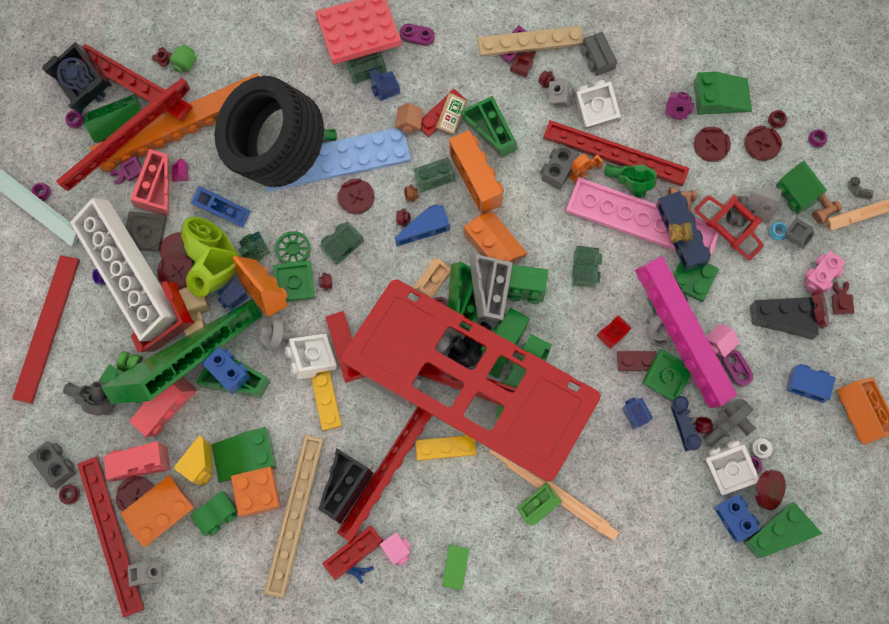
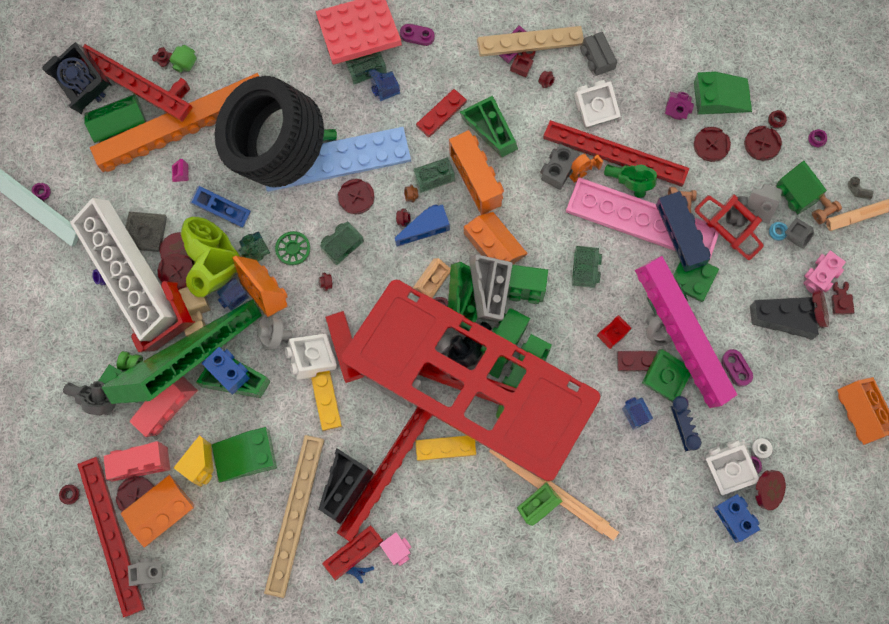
red tile [12,255,80,404] -> none
dark grey brick [28,441,76,489] -> none
red tile [56,85,182,191] -> none
magenta plate [65,110,84,129] -> none
magenta plate [110,156,142,185] -> none
coral wedge [131,149,170,217] -> none
green brick [190,491,238,536] -> none
orange brick [231,467,282,518] -> none
green plate [273,260,315,302] -> none
nougat brick [395,103,423,134] -> none
tile [436,93,466,135] -> none
bright green slope [442,545,469,590] -> none
light grey brick [547,78,574,108] -> none
clear yellow wheel [669,222,693,243] -> none
dark red plate [693,417,713,434] -> none
dark grey pin [703,399,756,447] -> none
bright pink brick [706,324,740,358] -> none
green wedge [743,502,822,559] -> none
blue brick [786,364,836,403] -> none

